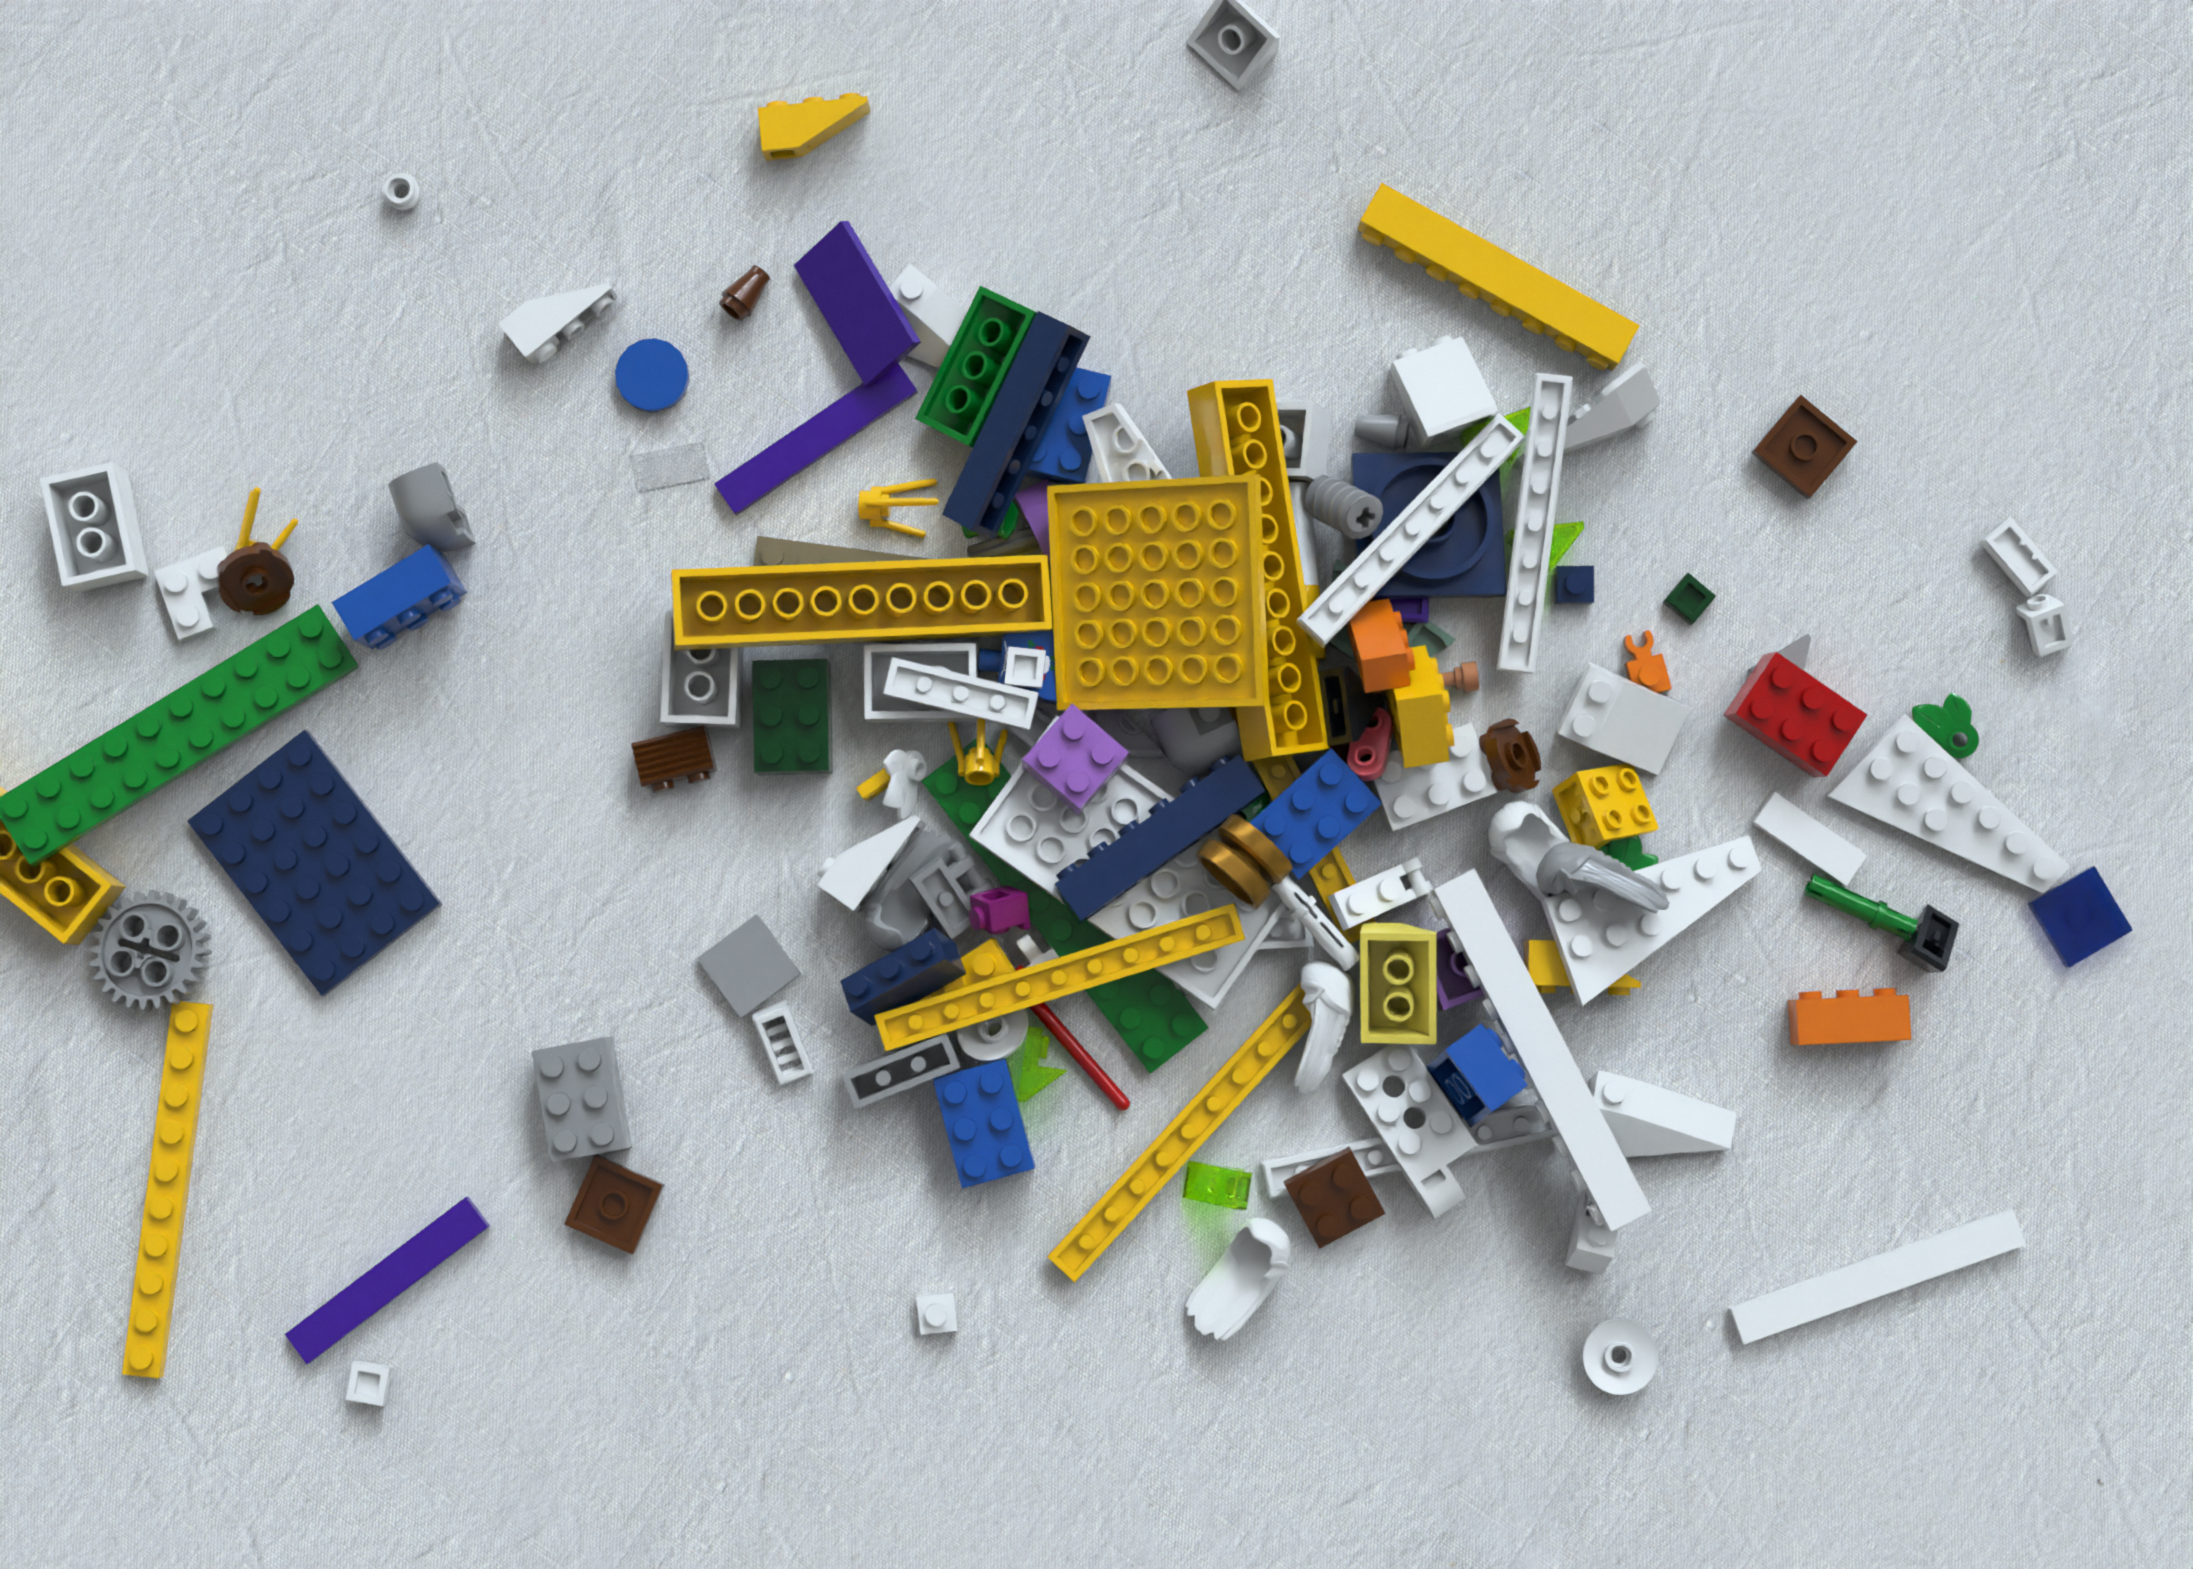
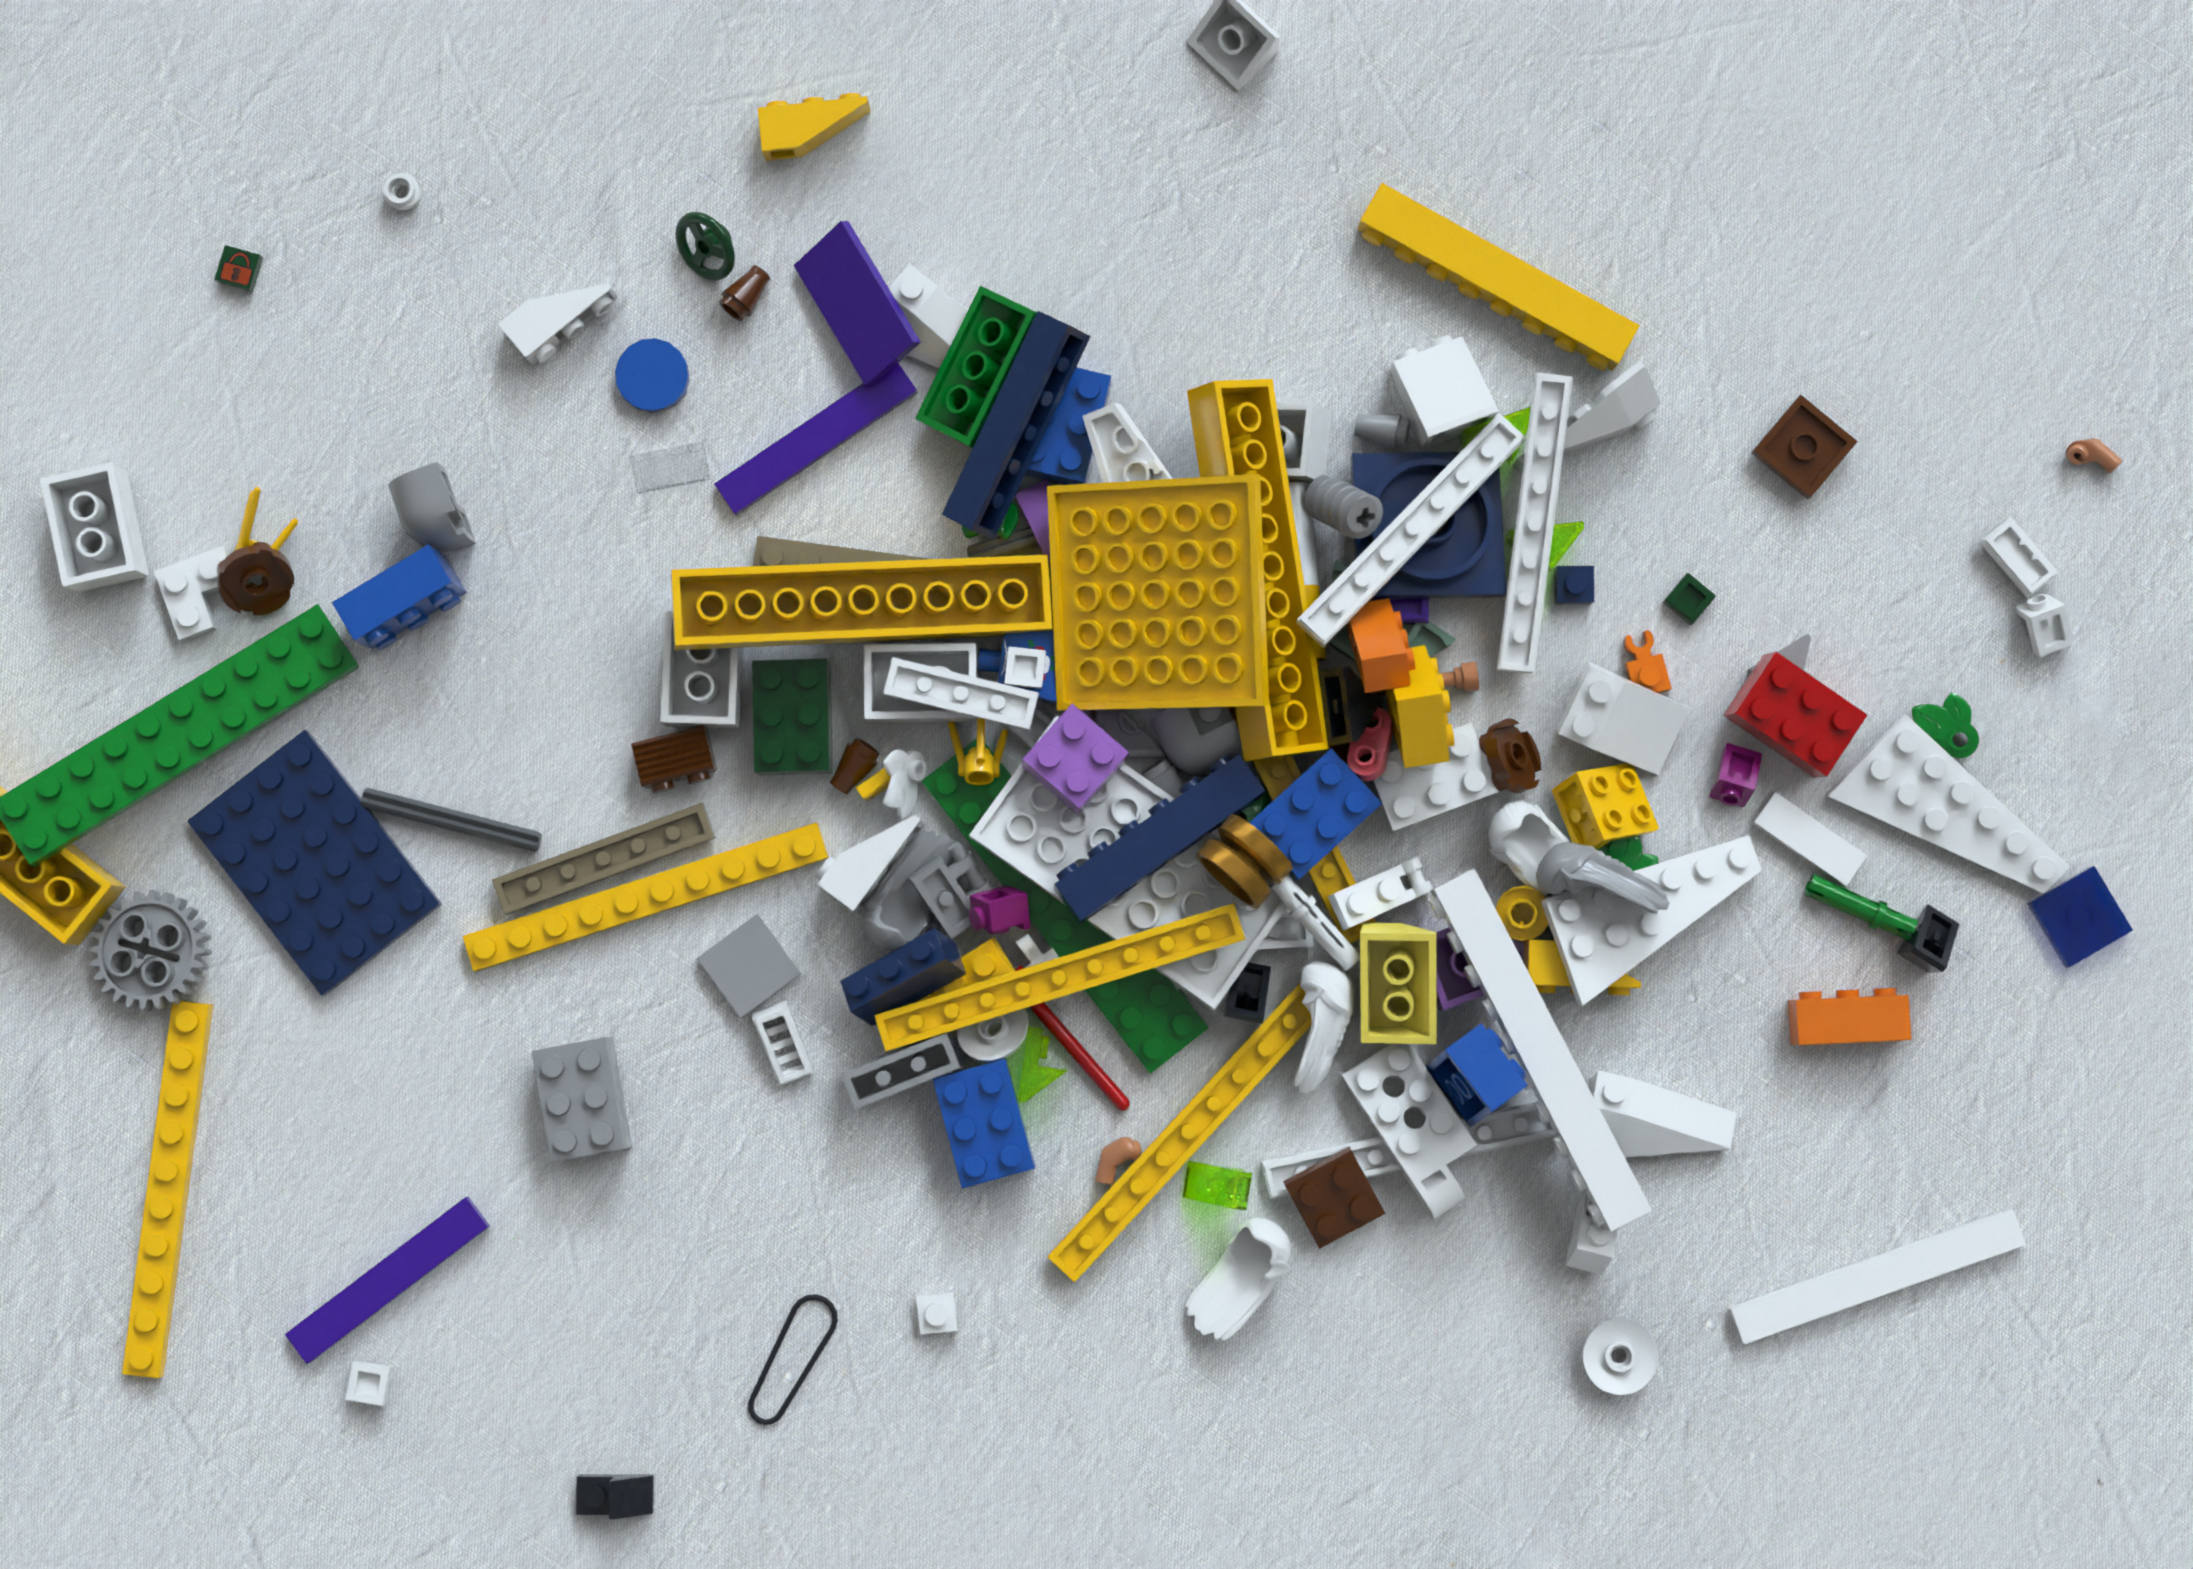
reddish brown plate [564,1154,665,1255] -> none
yellow plant [858,478,939,538] -> none
none -> tile [214,245,263,292]
none -> dark grey axle [361,788,542,852]
none -> yellow plate [463,822,829,972]
none -> dark tan plate [492,803,716,915]
none -> black slope [576,1474,654,1519]
none -> dark green piece [675,212,735,281]
none -> black piece [748,1294,838,1425]
none -> reddish brown cone [830,737,880,795]
none -> nougat arm [1095,1137,1141,1185]
none -> light grey cone [1141,757,1183,799]
none -> black slope [1224,962,1271,1024]
none -> yellow plate [1496,885,1549,941]
none -> magenta bracket [1709,743,1763,807]
none -> nougat arm [2066,438,2122,474]

